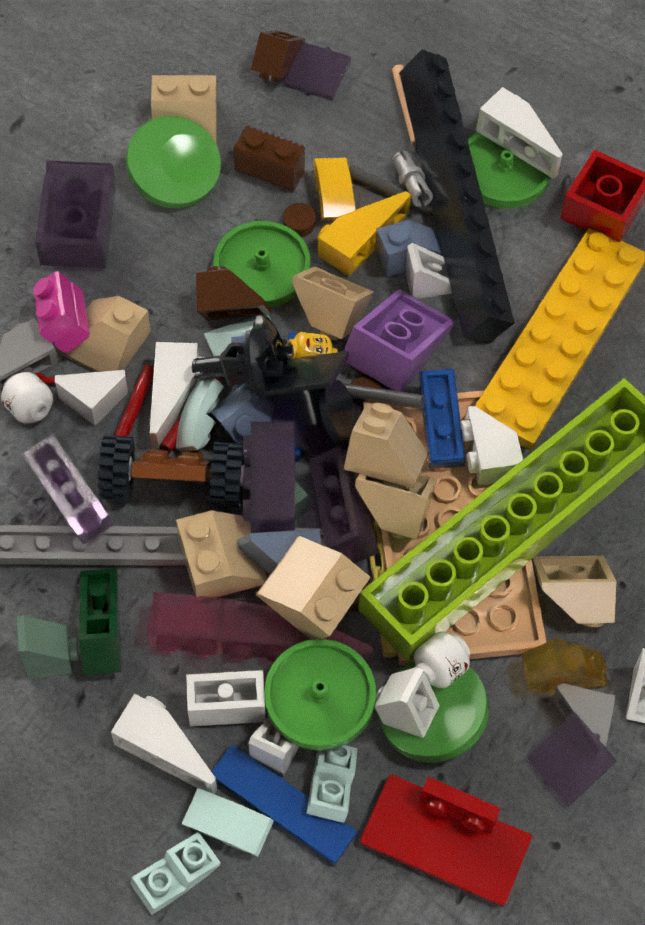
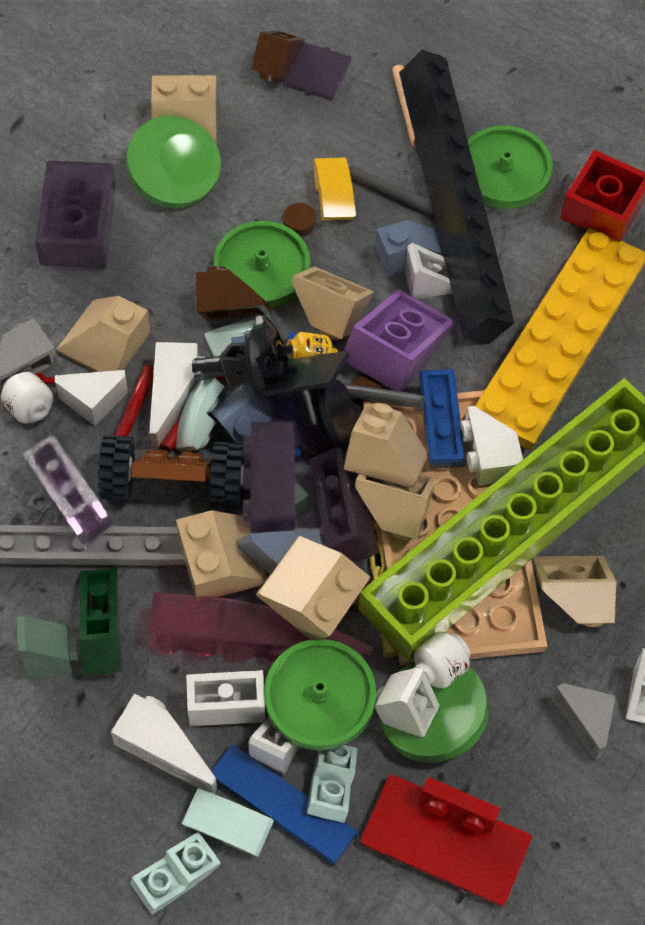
dark pink brick [33,271,90,353] -> none
reddish brown brick [234,125,305,191] -> none
yellow slope [317,191,411,277] -> none
light grey pin [392,151,433,207] -> none
white slope [476,87,563,179] -> none
clear yellow slope [522,638,609,695] -> none
clear purple piece [528,713,617,806] -> none

